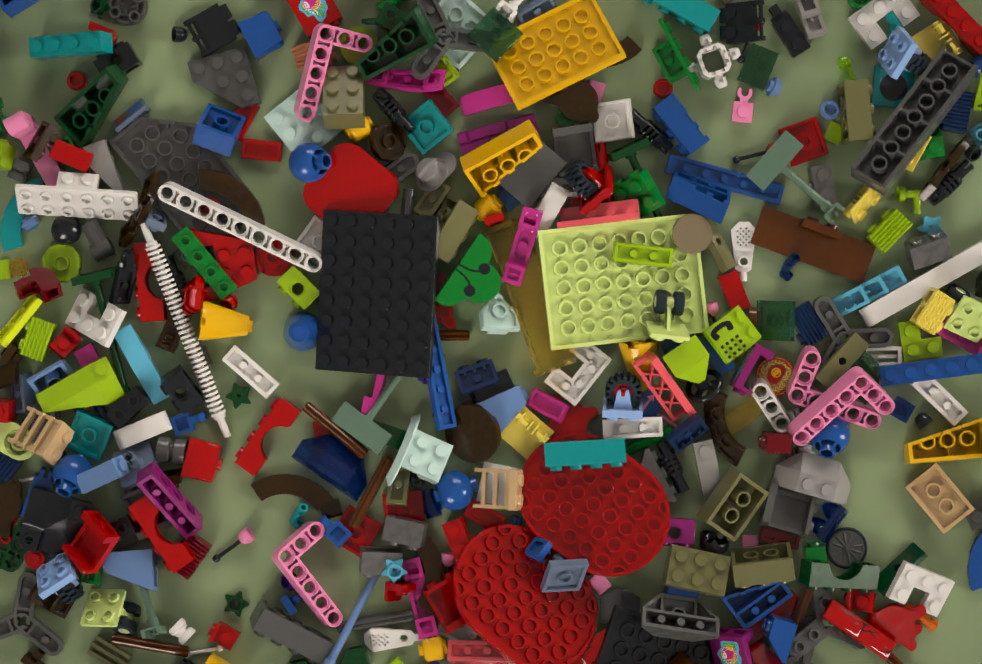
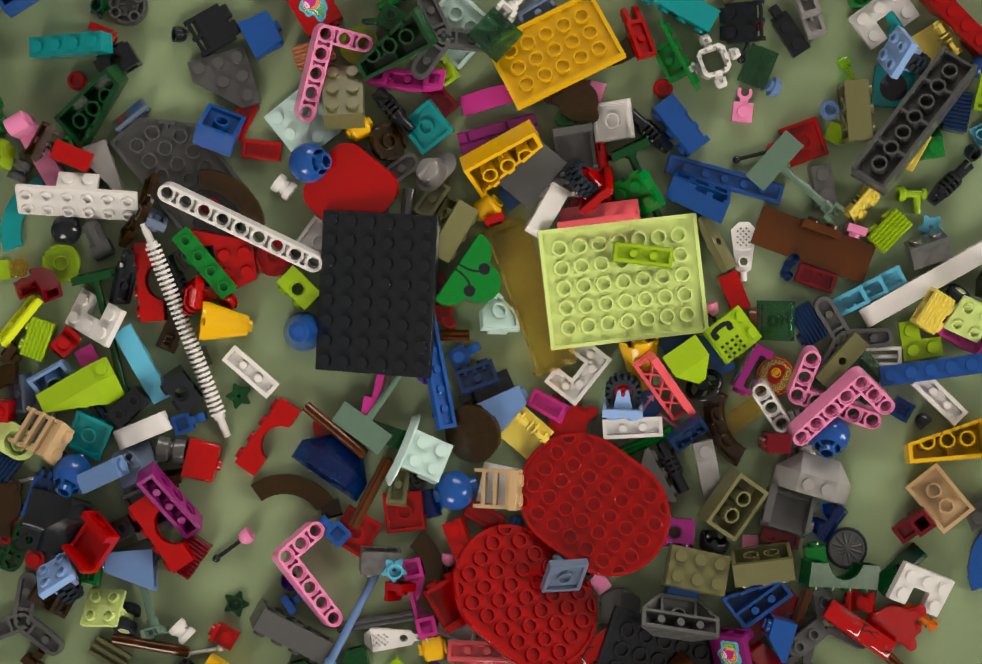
medium blue plate [21,214,40,232] -> none
teal arm [289,503,308,529] -> none
flat silver brick [381,514,429,550] -> none
dark pink slope [502,206,543,287] -> none
blue tile [524,537,552,563] -> none
teal brick [544,438,627,471] -> none
yellowish green plate [645,289,690,343] -> none
dark tan tile [672,214,713,254] -> none
dark brown tile [918,133,974,202] -> none
none -> white wheel [270,173,298,201]
none -> blue plate [446,342,482,370]
none -> red hinge [620,5,657,61]
none -> dark red plate [793,262,838,294]
none -> bright pink plate [843,222,868,239]
none -> dark red brick [891,506,937,545]

